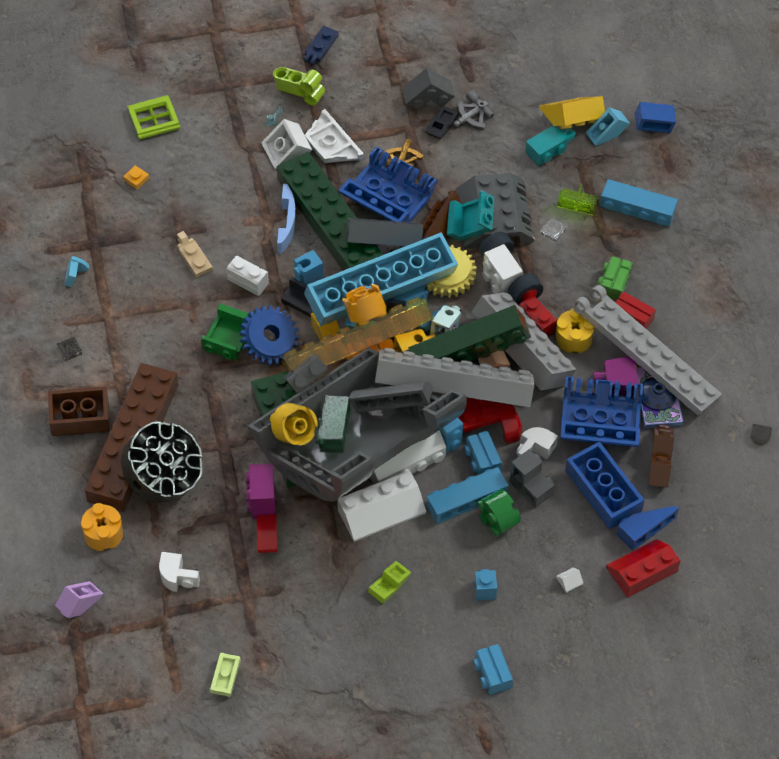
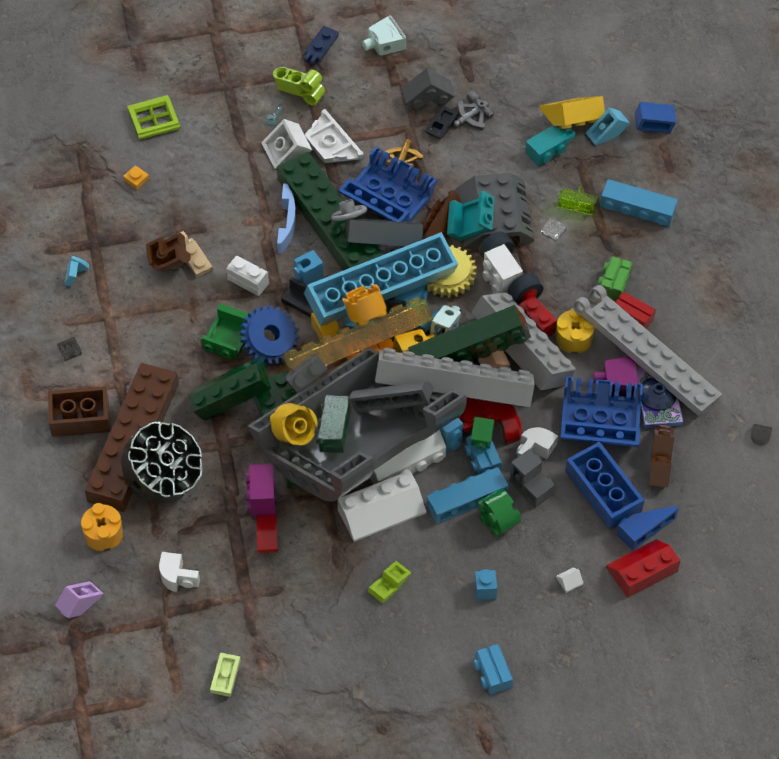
none -> reddish brown brick [146,233,191,272]
none -> dark green slope [189,356,271,421]
none -> light grey piece [331,199,367,221]
none -> light aqua torso [362,15,406,56]
none -> green brick [471,417,494,449]

